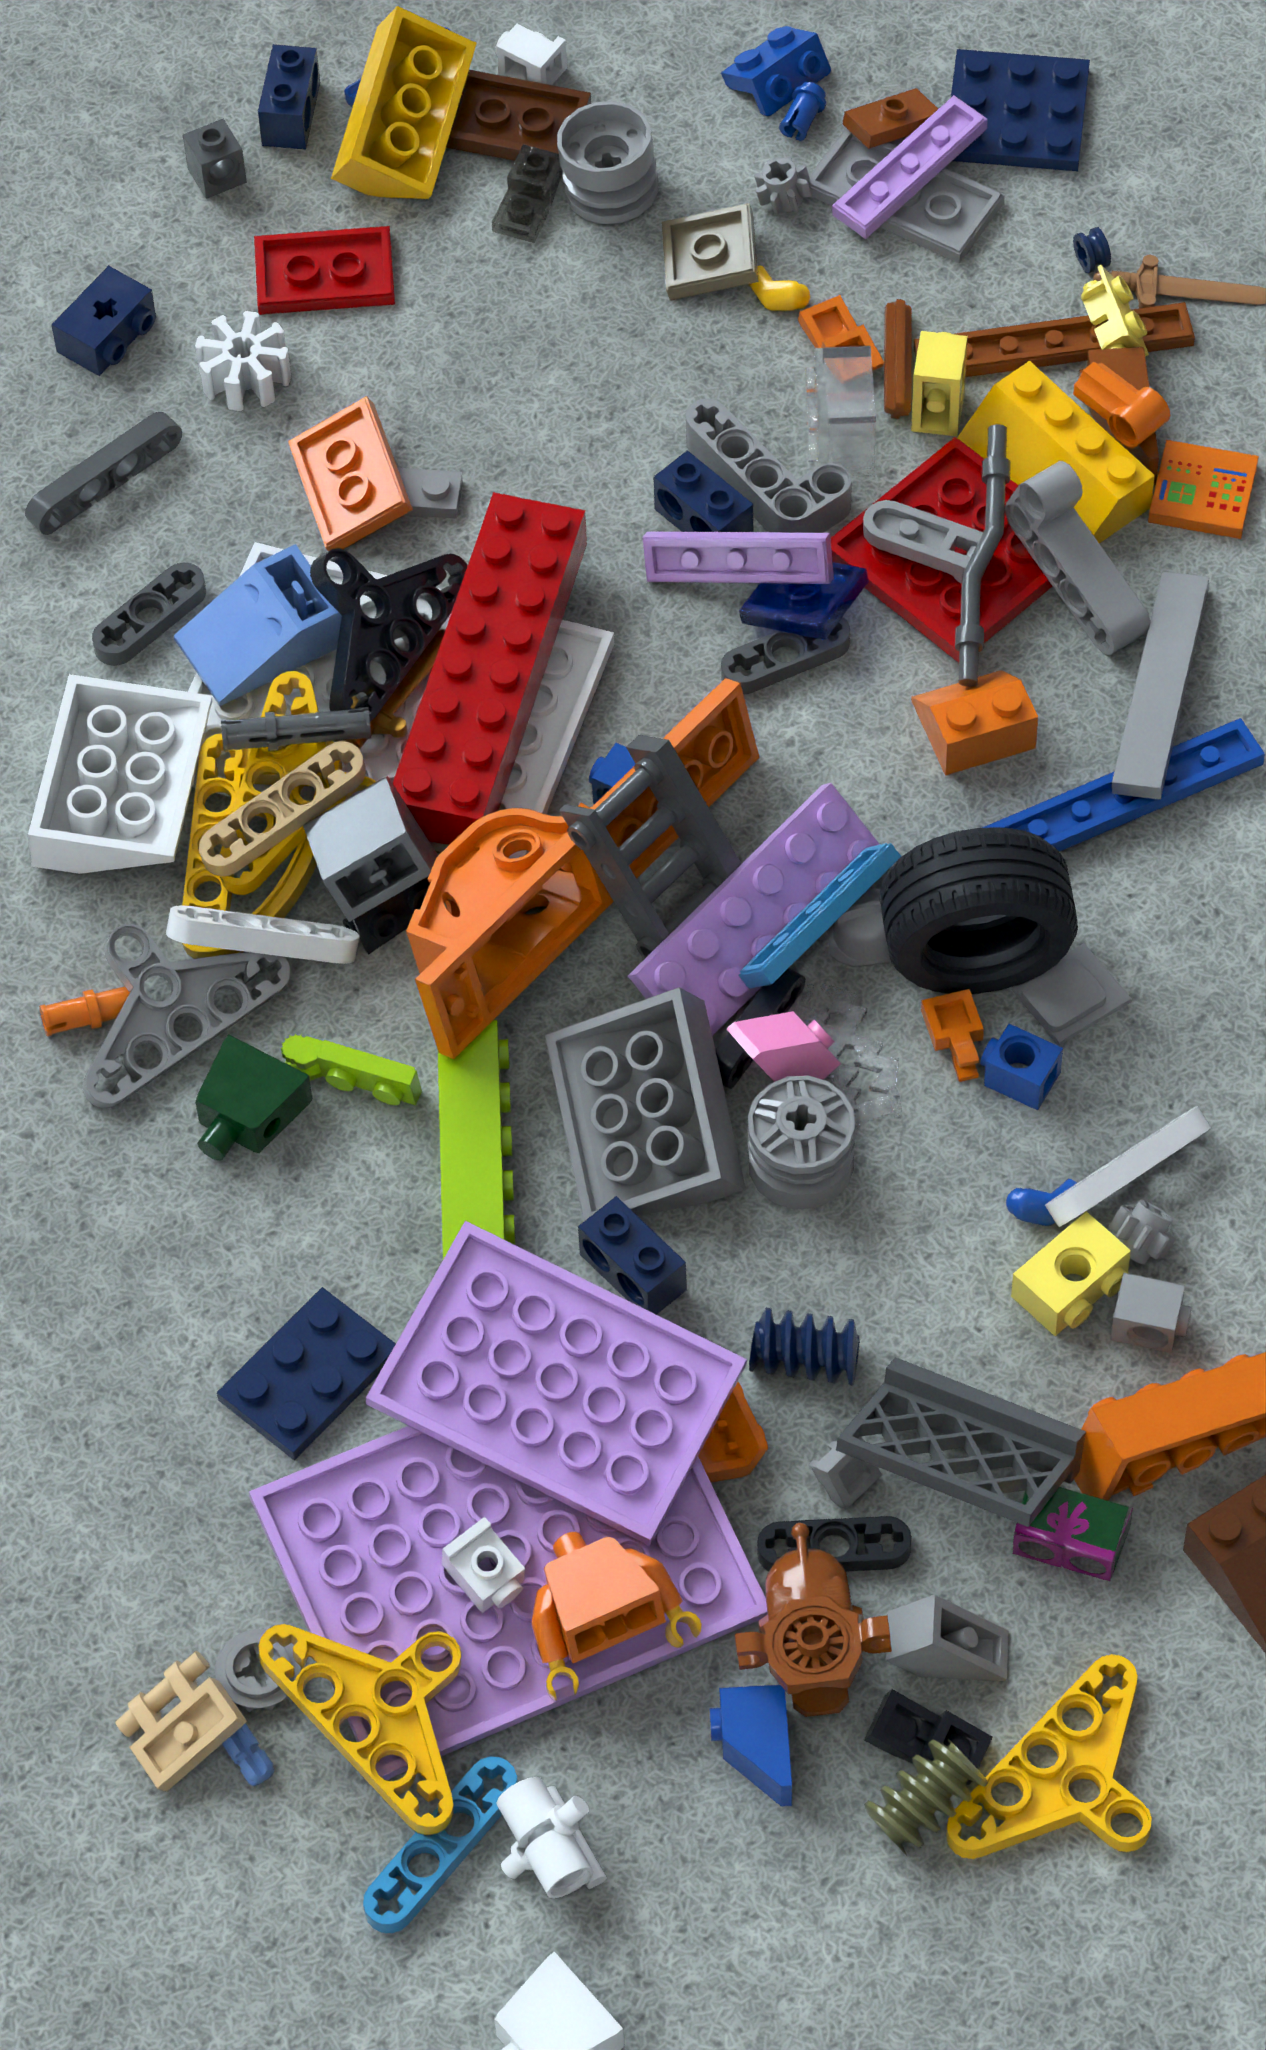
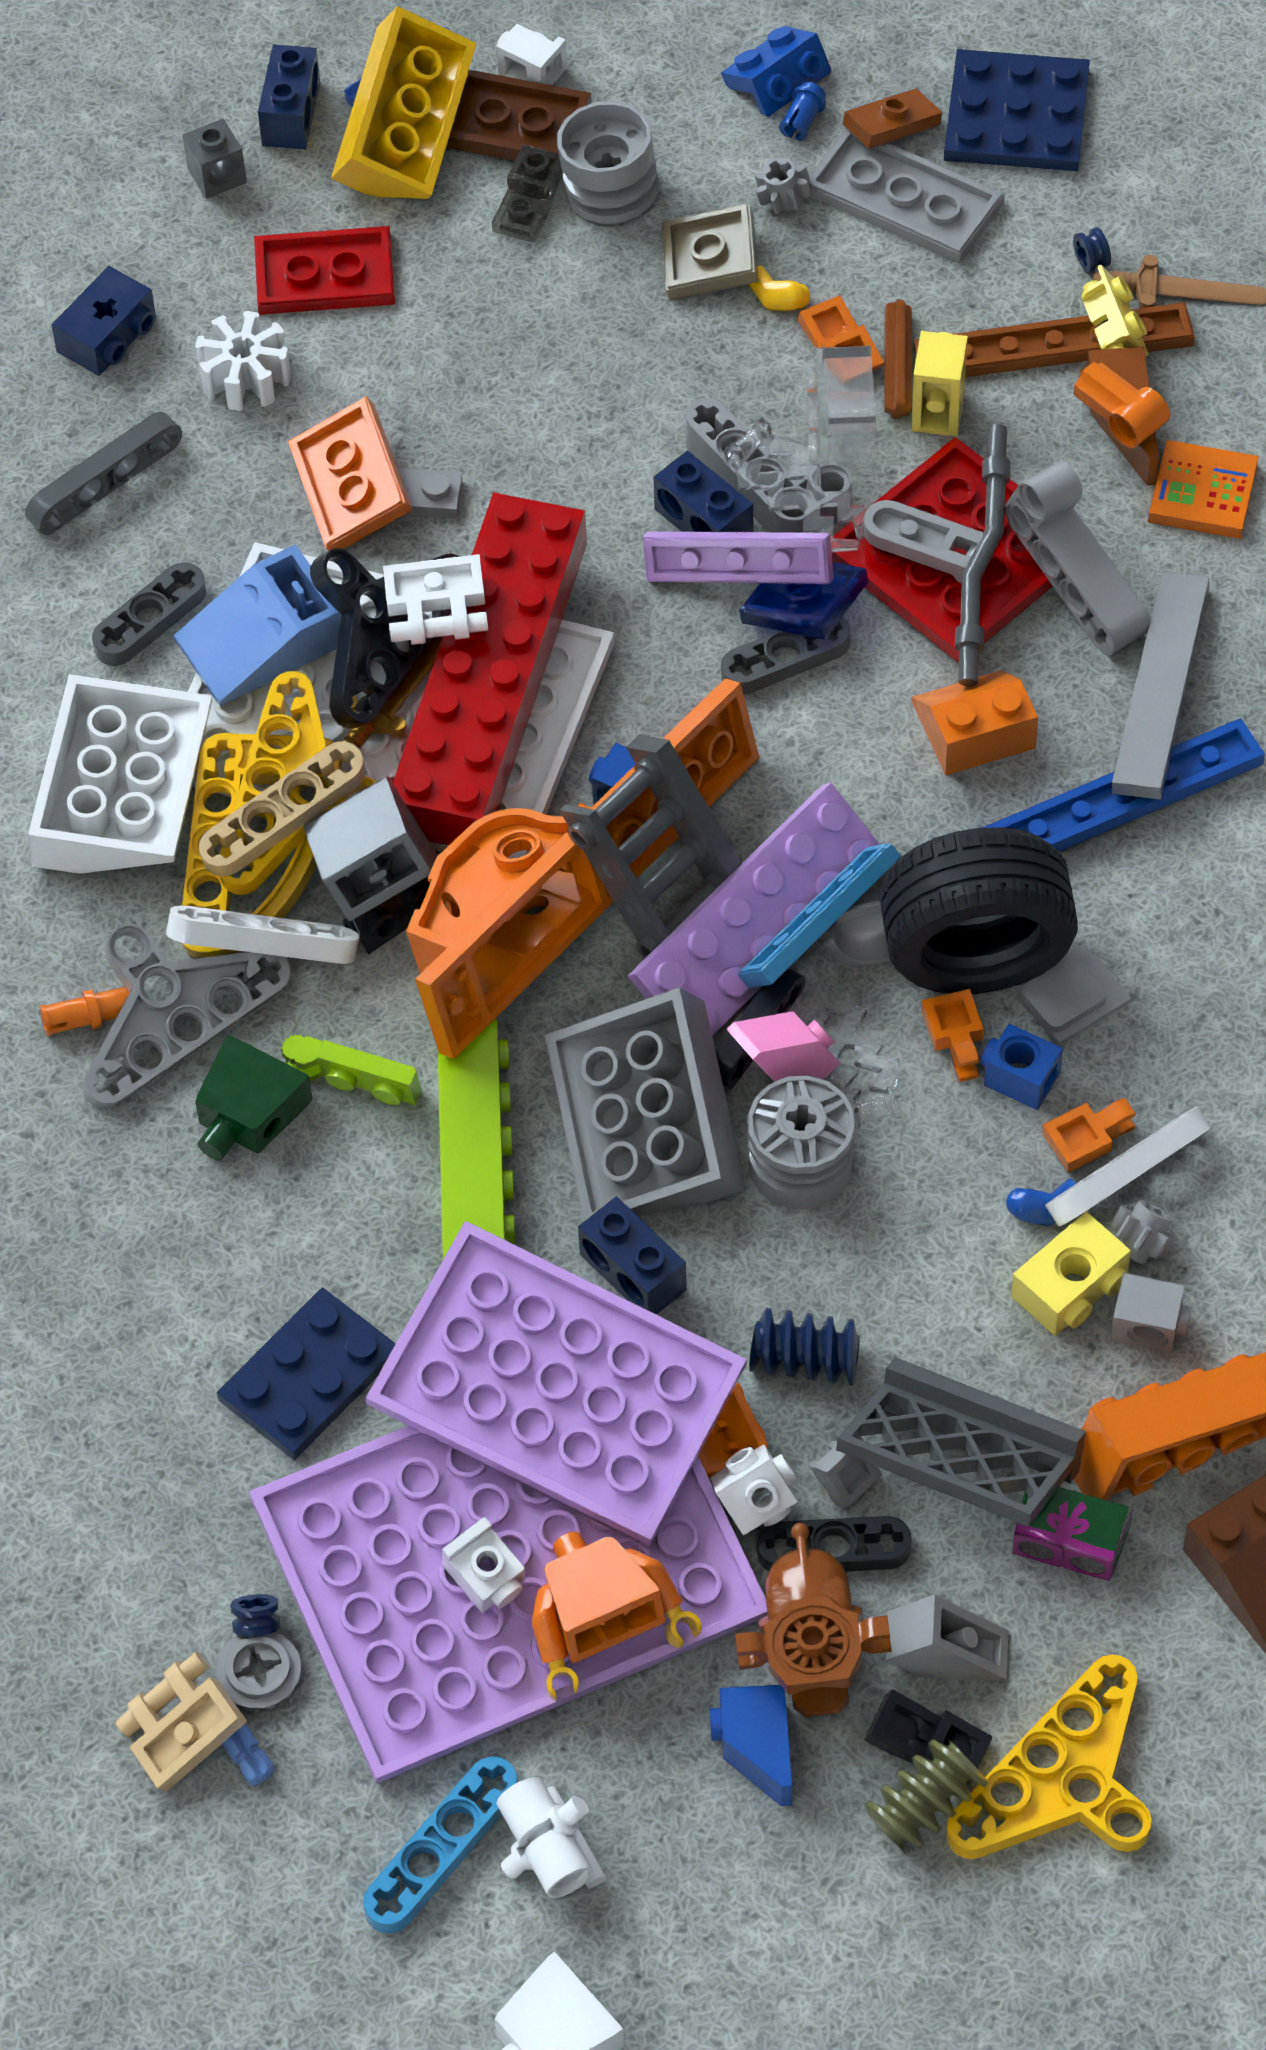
dark grey pin [221,707,371,752] -> none
yellow beam [258,1624,461,1835] -> none
lavender tile [832,95,987,239] -> none
yellow slope [957,361,1155,543] -> none
none -> dark blue bush [231,1594,280,1637]
none -> white plate [383,554,488,645]
none -> white brick [710,1444,798,1536]
none -> clear piece [723,417,865,552]
none -> orange plate [1042,1098,1136,1173]

